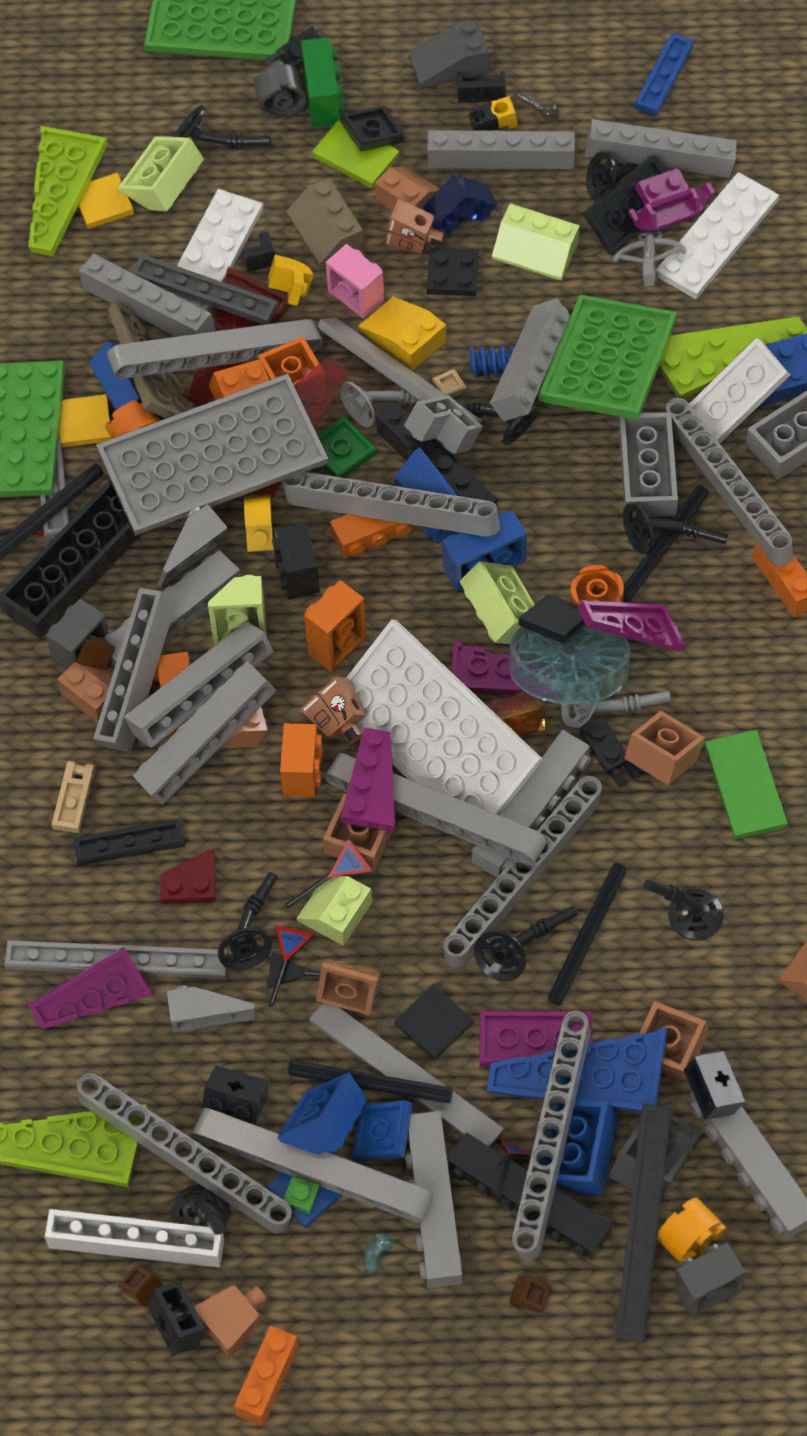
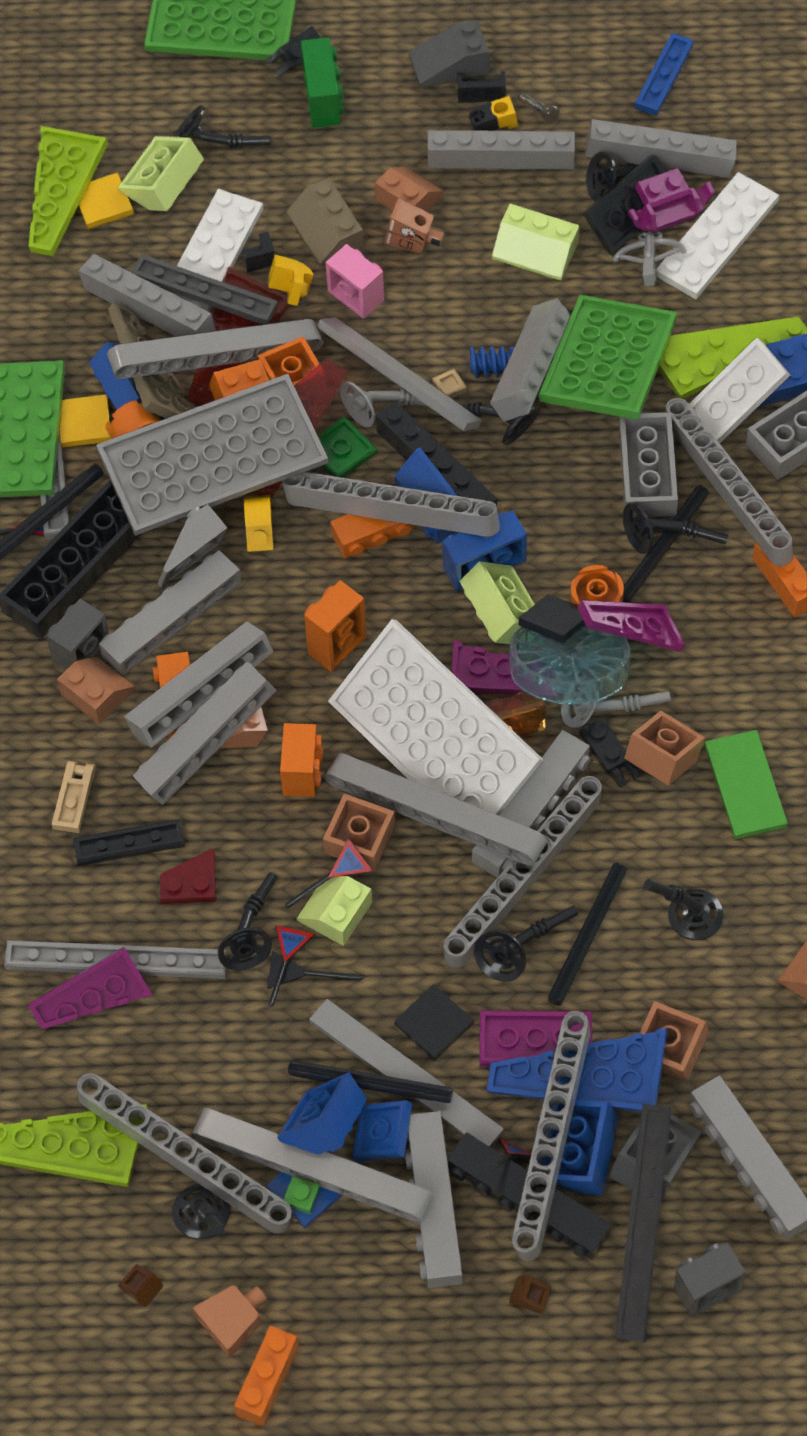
white brick [45,1209,224,1268] -> none
reddish brown slope [76,637,115,669] -> none
light grey brick [93,588,176,752] -> none
black brick [147,1280,205,1356] -> none
light grey slope [167,986,256,1033] -> none
black brick [202,1065,269,1123] -> none
yellowish green slope [208,575,266,646] -> none
dark grey brick [253,61,307,118] -> none
black brick [272,522,320,599] -> none
nougat torso [300,676,366,744] -> none
lime tile [312,119,400,189] -> none
nougat slope [316,959,381,1015] -> none
black tile [340,106,405,152] -> none
magenta wing [341,727,395,832] -> none
yellow slope [358,297,447,371] -> none
clear light blue arm [364,1233,394,1274] -> none
light grey brick [404,395,483,454] -> none
clear blue brick [423,174,498,233] -> none
black plate [426,248,479,297] -> none
light orange brick [657,1198,727,1263] -> none
brick [683,1051,745,1120] -> none

